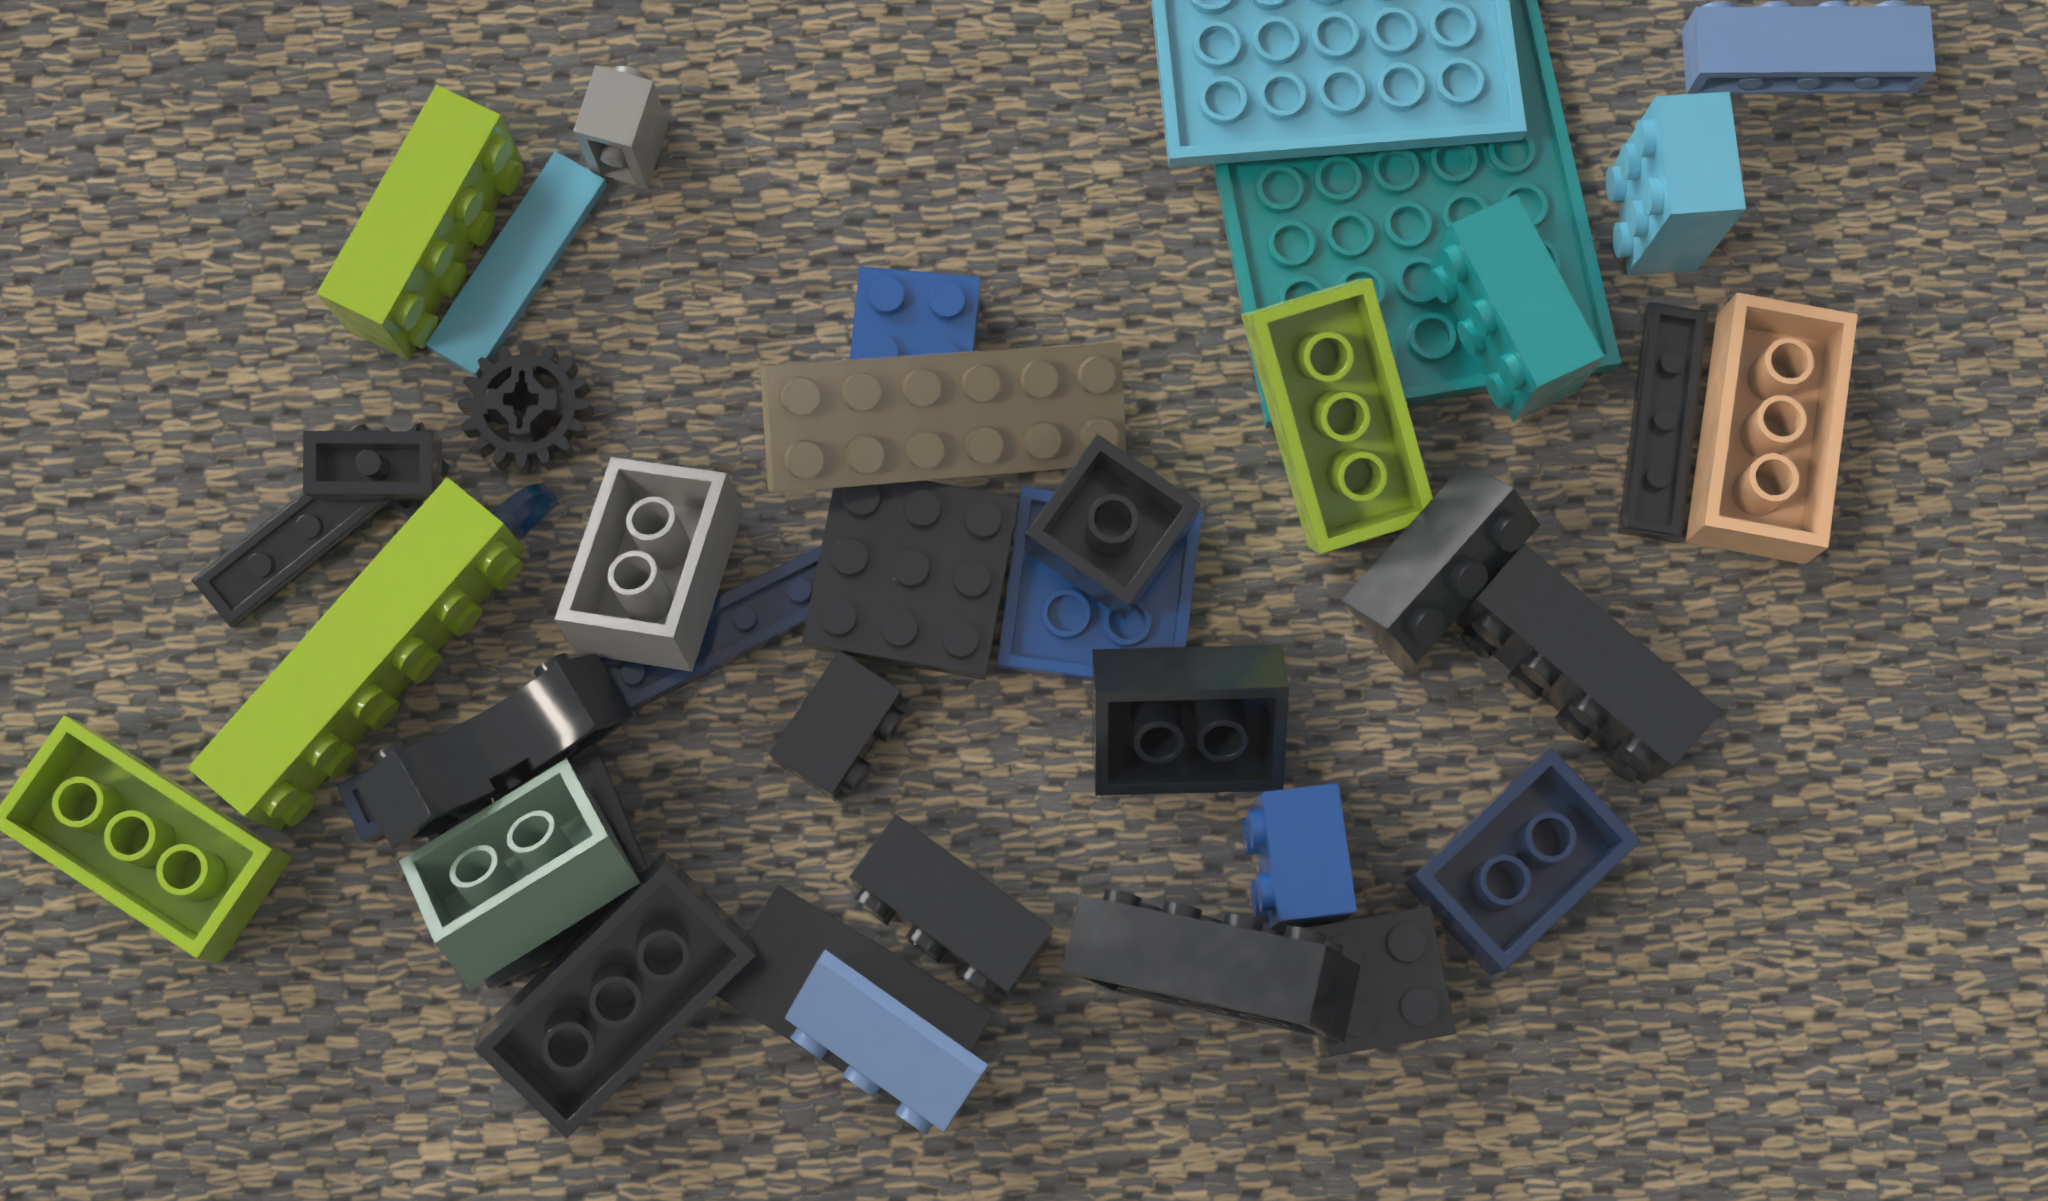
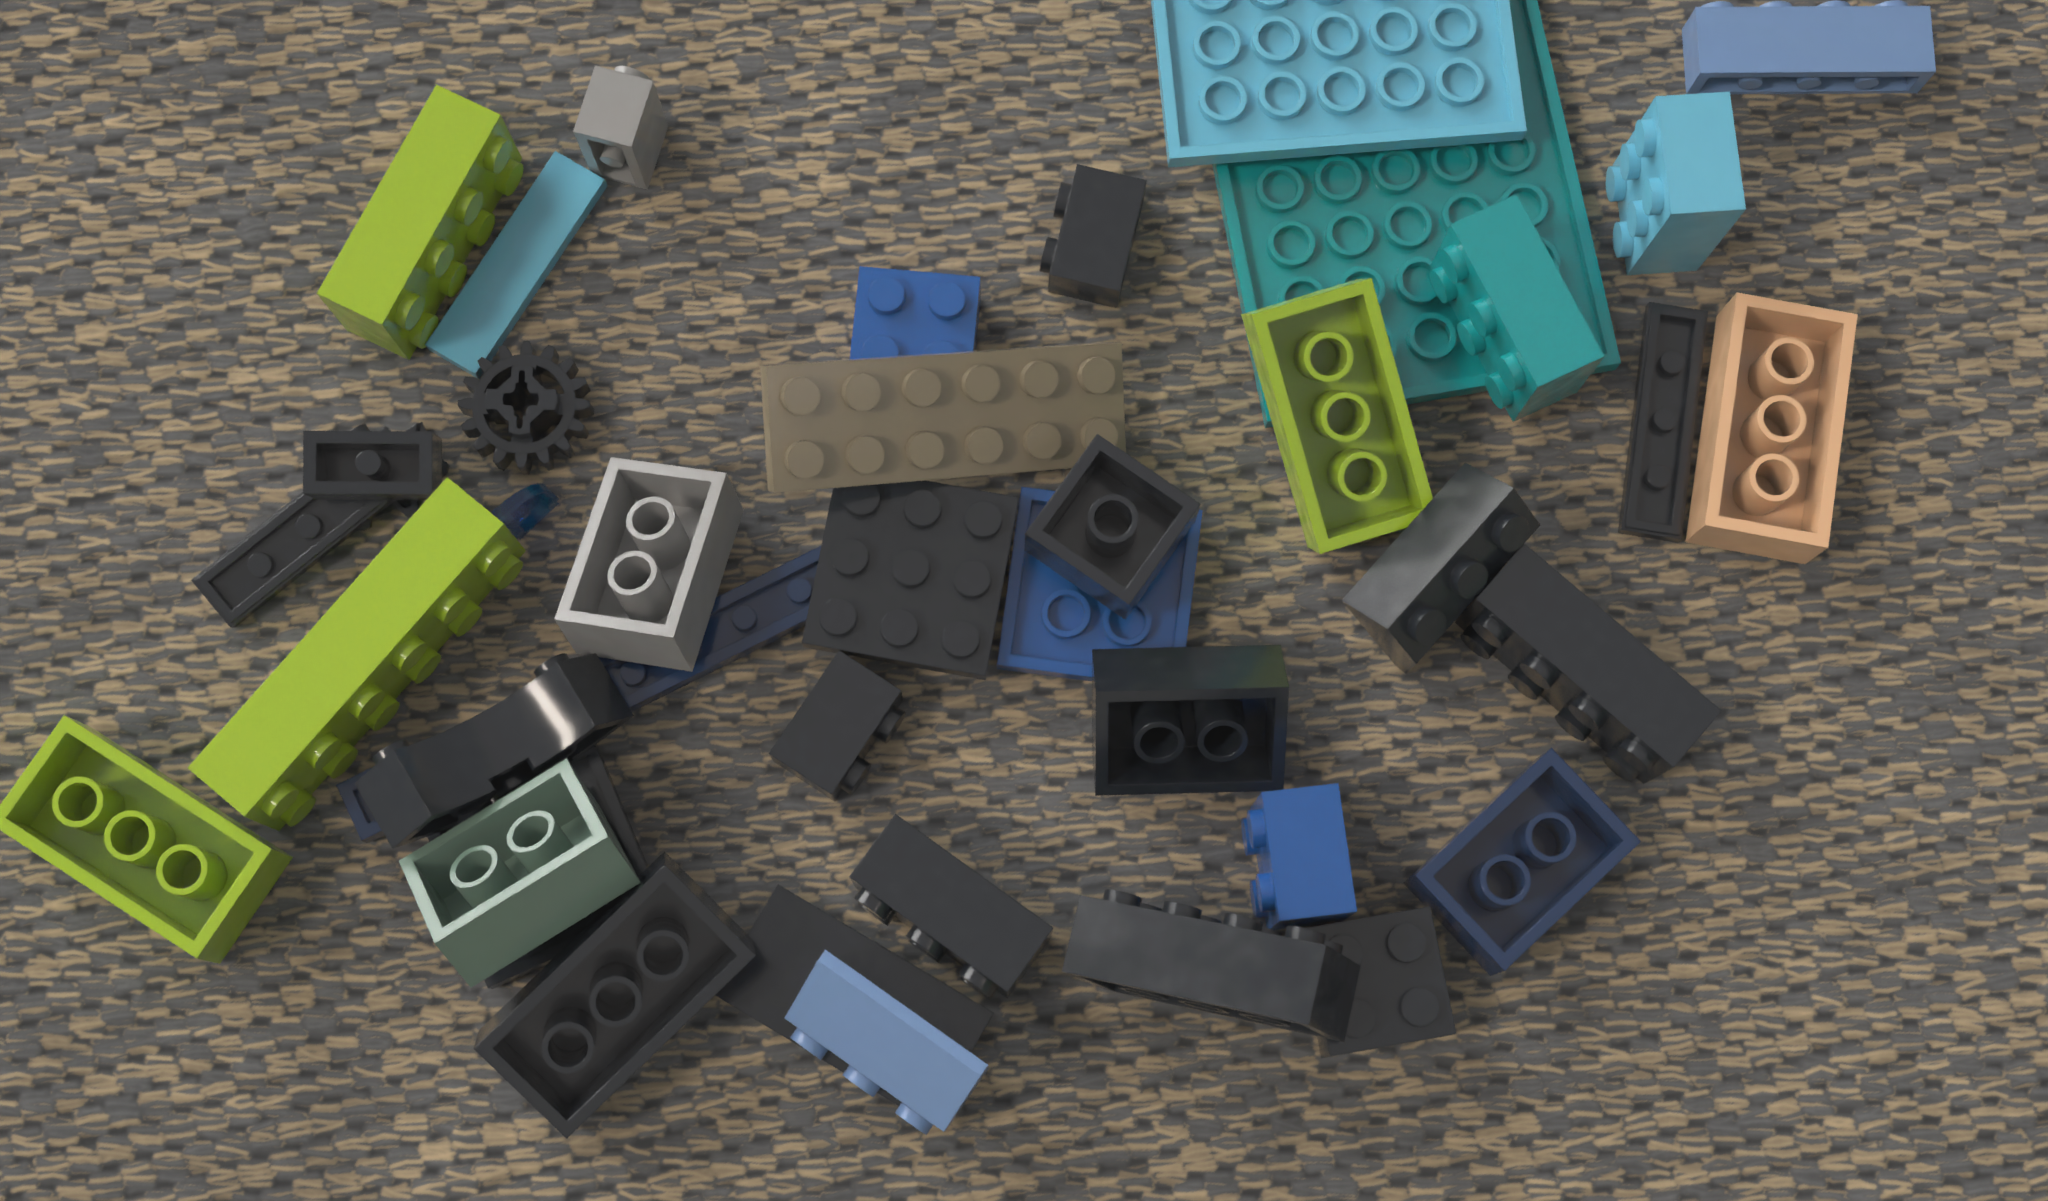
none -> black brick [1040,164,1147,308]

